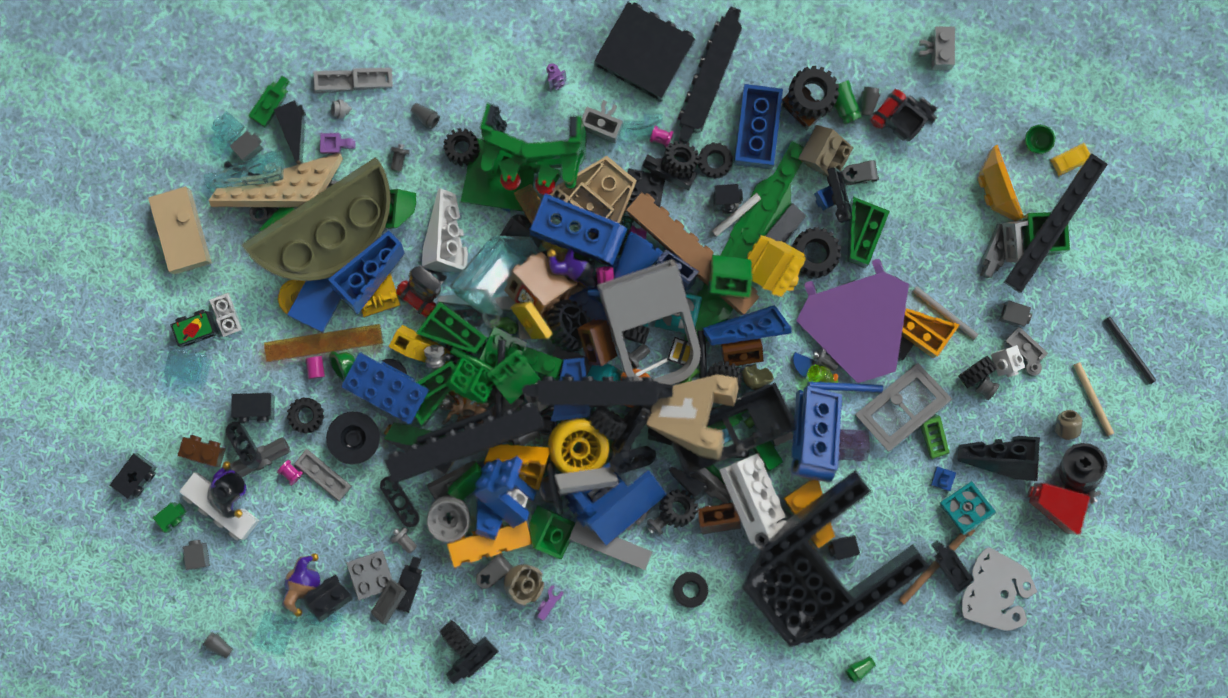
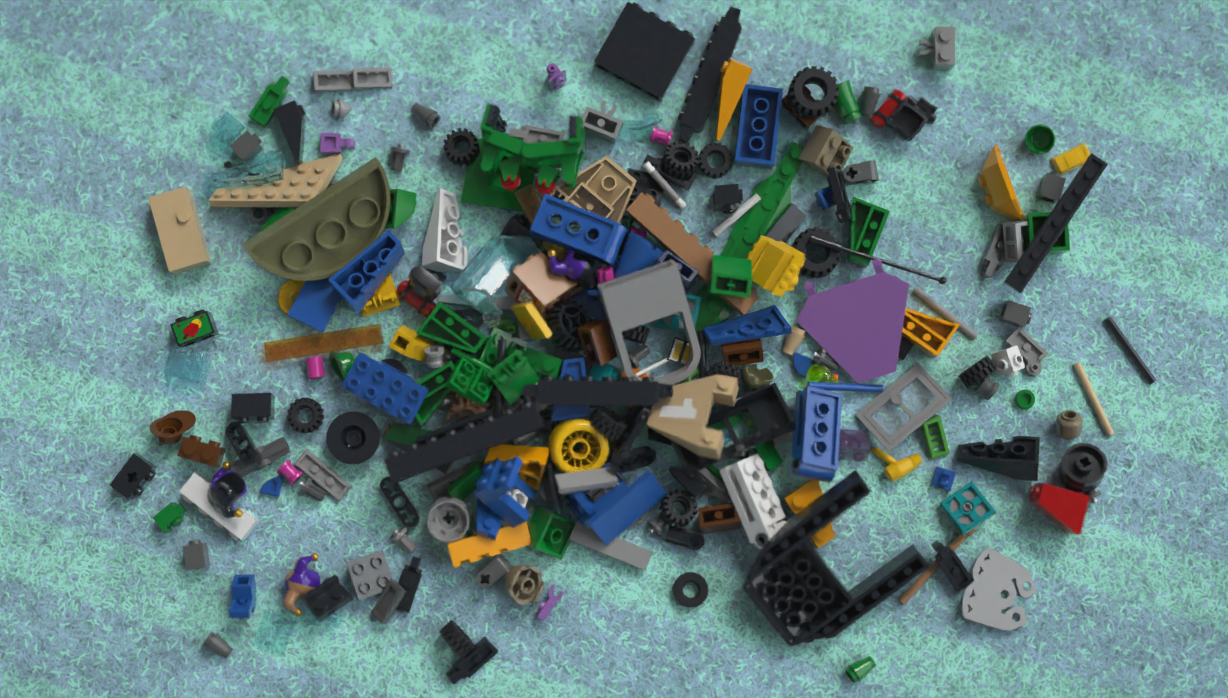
white slope [209,292,242,337] -> none
black brick [828,535,860,560] -> none
none -> reddish brown piece [150,410,196,445]
none -> blue brick [229,575,256,619]
none -> blue tile [259,477,284,497]
none -> dark grey piece [298,477,326,501]
none -> light grey hinge [509,125,564,143]
none -> light grey bar [643,161,686,209]
none -> black piece [665,525,705,550]
none -> light orange wedge [715,58,753,141]
none -> tan cone [782,325,806,355]
none -> black piece [809,234,946,285]
none -> yellow piece [871,446,922,482]
none -> green tile [1014,389,1035,409]
none -> dark grey brick [1036,172,1066,204]

